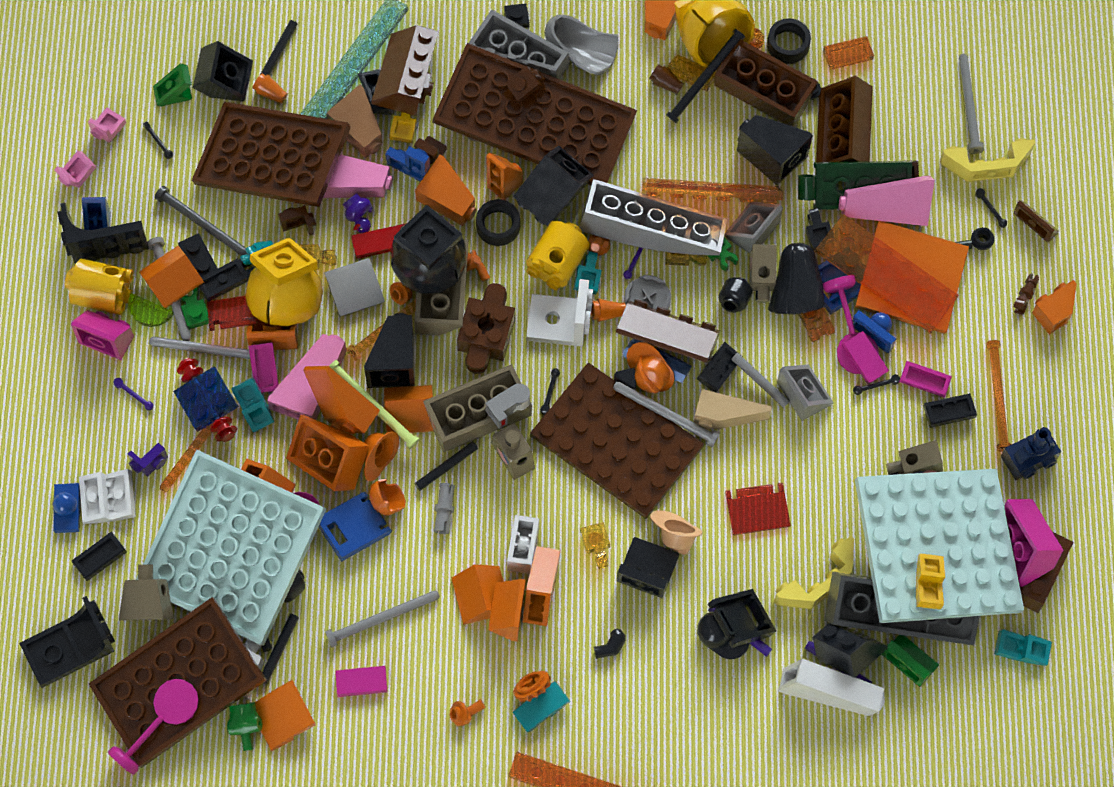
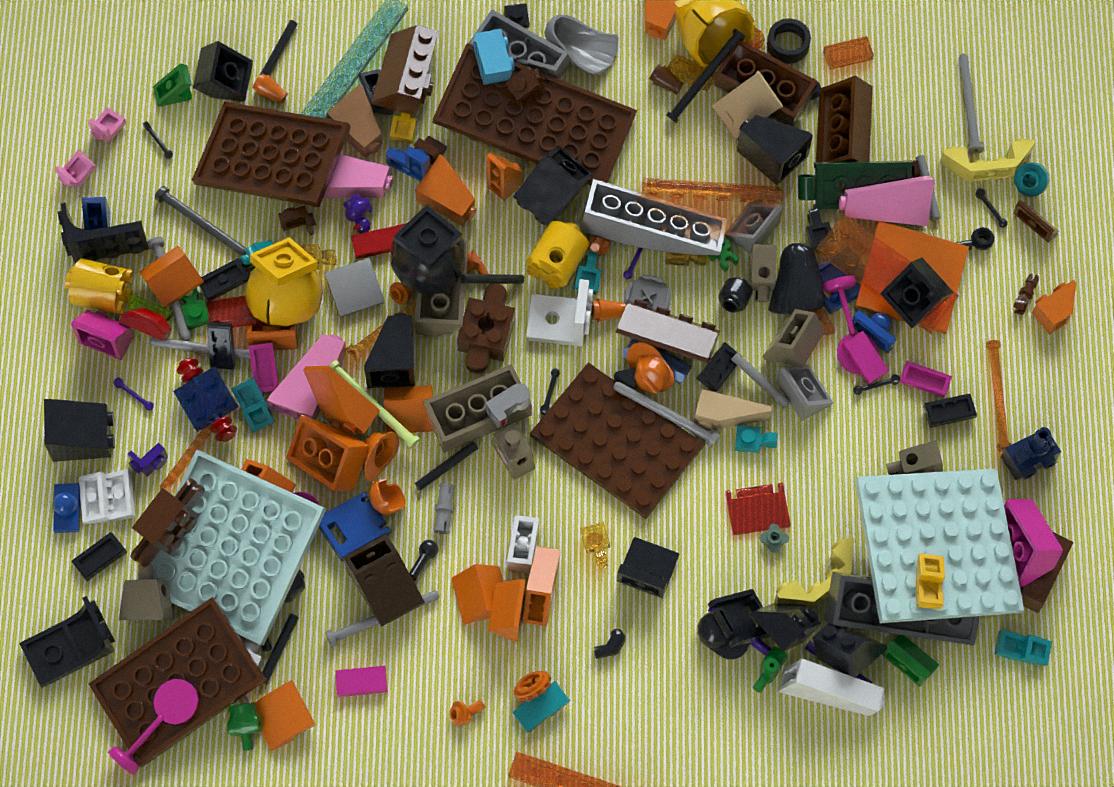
black plate [178,233,218,277] -> none
black tyre [476,199,520,246] -> none
light nougat piece [650,510,702,555] -> none
none -> black slope [44,399,115,462]
none -> red slope [119,307,172,341]
none -> reddish brown brick [131,479,205,567]
none -> black plate [207,322,236,370]
none -> dark brown slope [343,534,425,627]
none -> black bar [409,540,439,581]
none -> pearl dark grey bar [460,274,524,284]
none -> medium azure brick [472,29,515,85]
none -> tan container [712,71,783,139]
none -> teal plate [735,425,778,453]
none -> black slope [750,604,822,651]
none -> green piece [753,647,788,693]
none -> sand green plate [760,524,789,553]
none -> dark tan slope [762,309,825,367]
none -> black slope [880,258,954,329]
none -> light grey bar [916,155,941,221]
none -> teal plate [1014,162,1050,197]

